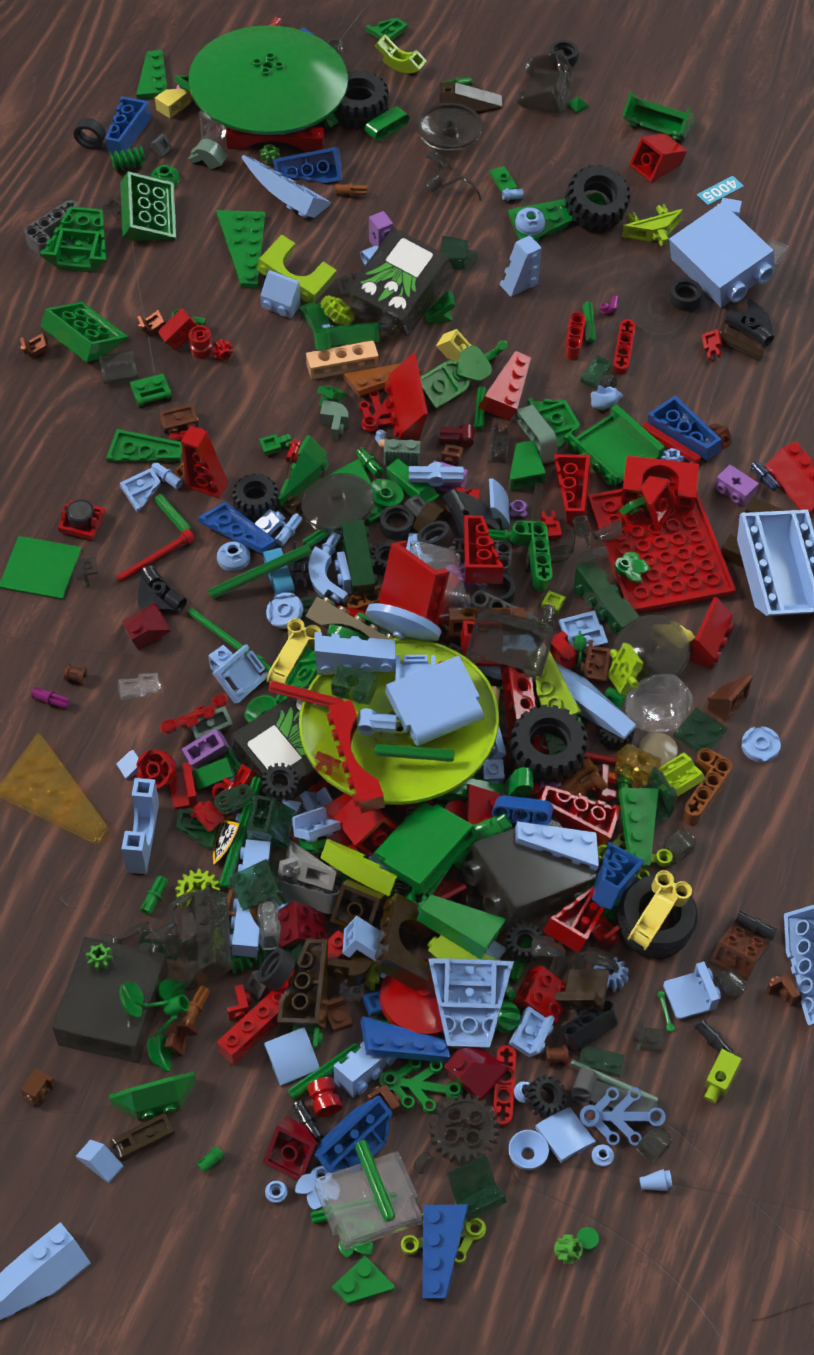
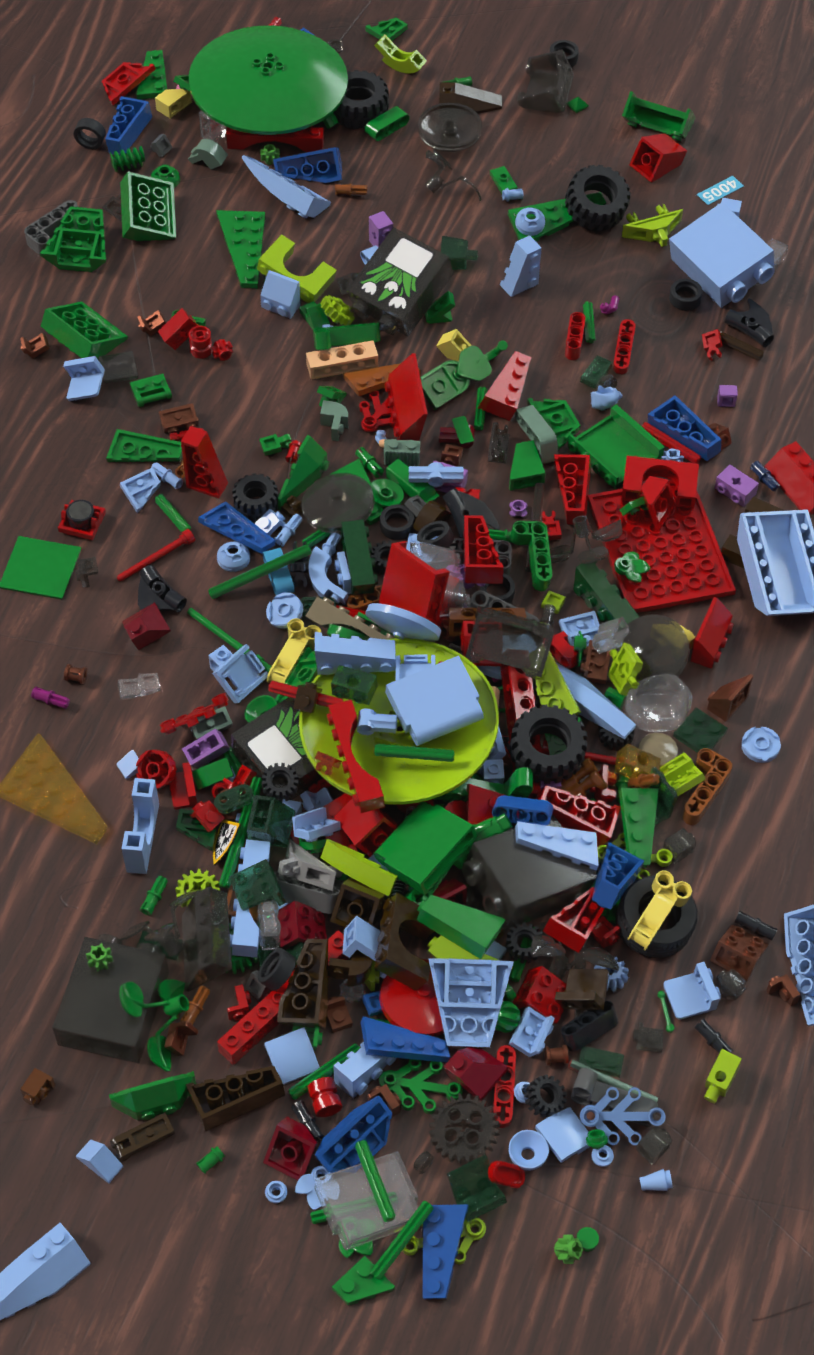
light blue slope [489,478,510,529] -> none
none -> light blue bracket [63,356,105,401]
none -> red wing [102,62,156,106]
none -> dark brown wedge [186,1066,285,1132]
none -> dark brown bracket [293,682,322,713]
none -> green axle [370,1201,433,1280]
none -> green sticker [452,416,474,444]
none -> red tile [488,1161,525,1188]
none -> green plate [586,1129,608,1149]
none -> clear brick [592,617,629,654]
none -> dark orange axle [628,773,660,788]
none -> medium lavender slope [717,385,738,407]

